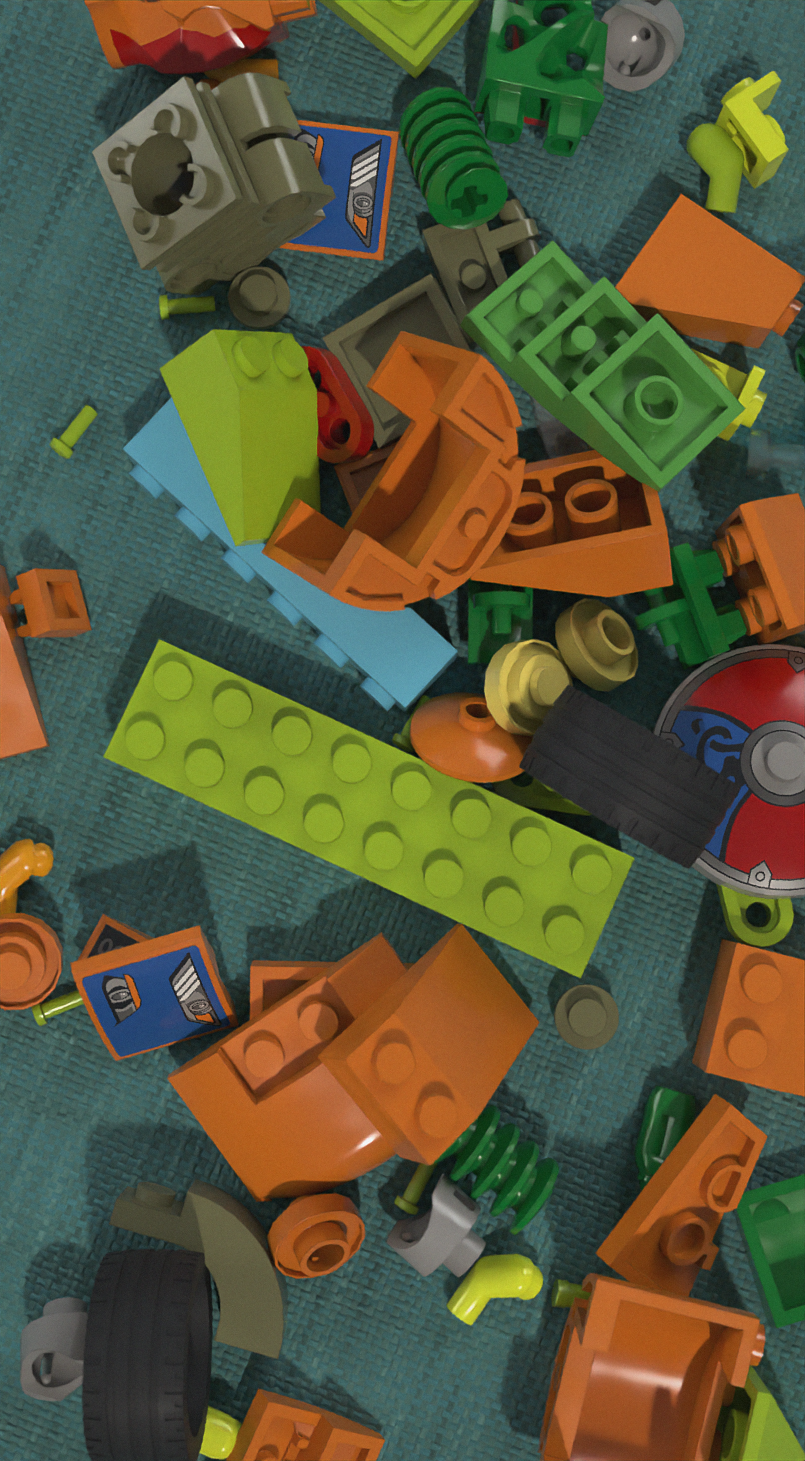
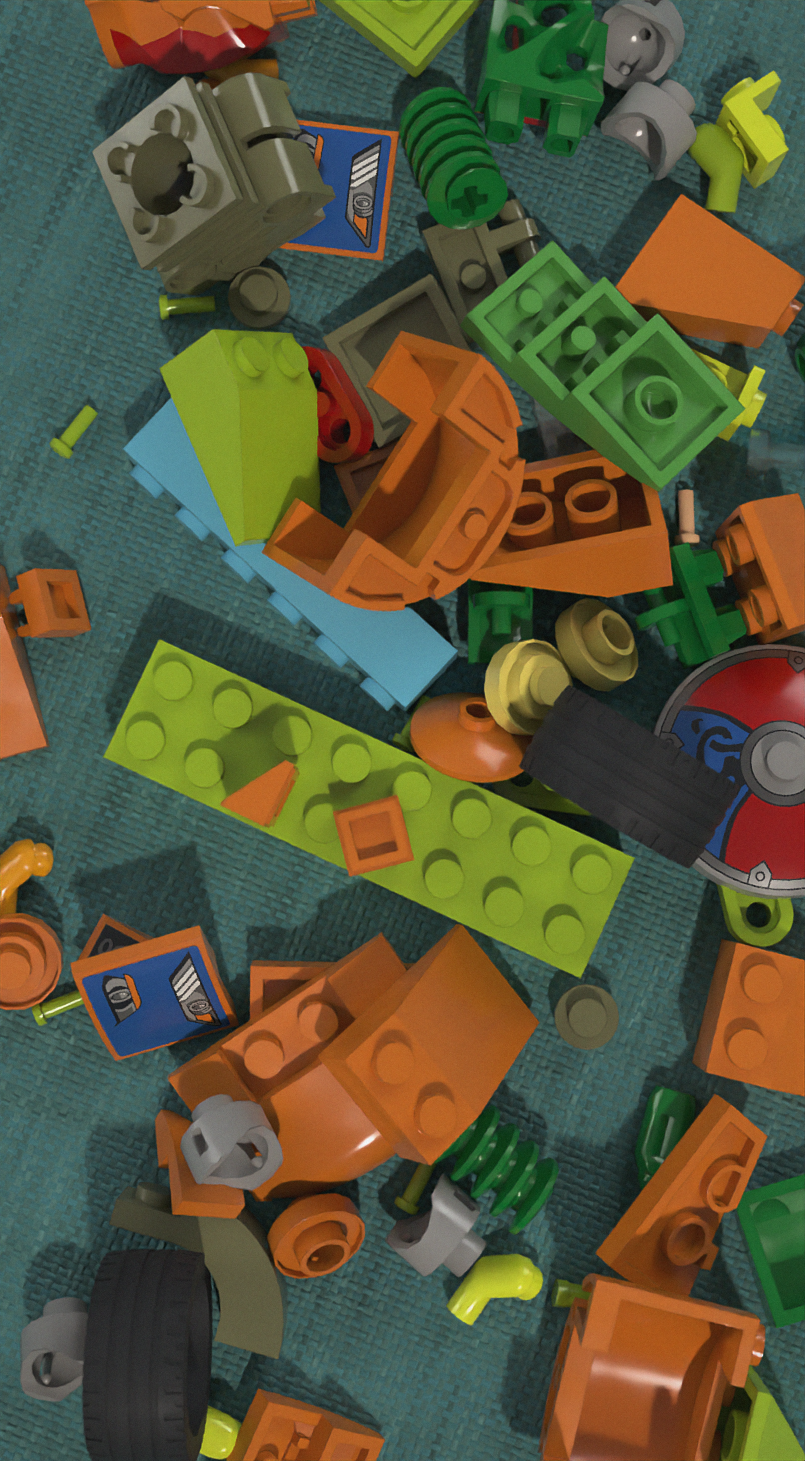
none -> orange slope [155,1109,245,1219]
none -> light grey piece [180,1094,283,1190]
none -> orange slope [220,760,300,828]
none -> orange tile [333,795,414,877]
none -> light grey piece [601,79,697,180]
none -> light nougat piece [674,490,700,548]

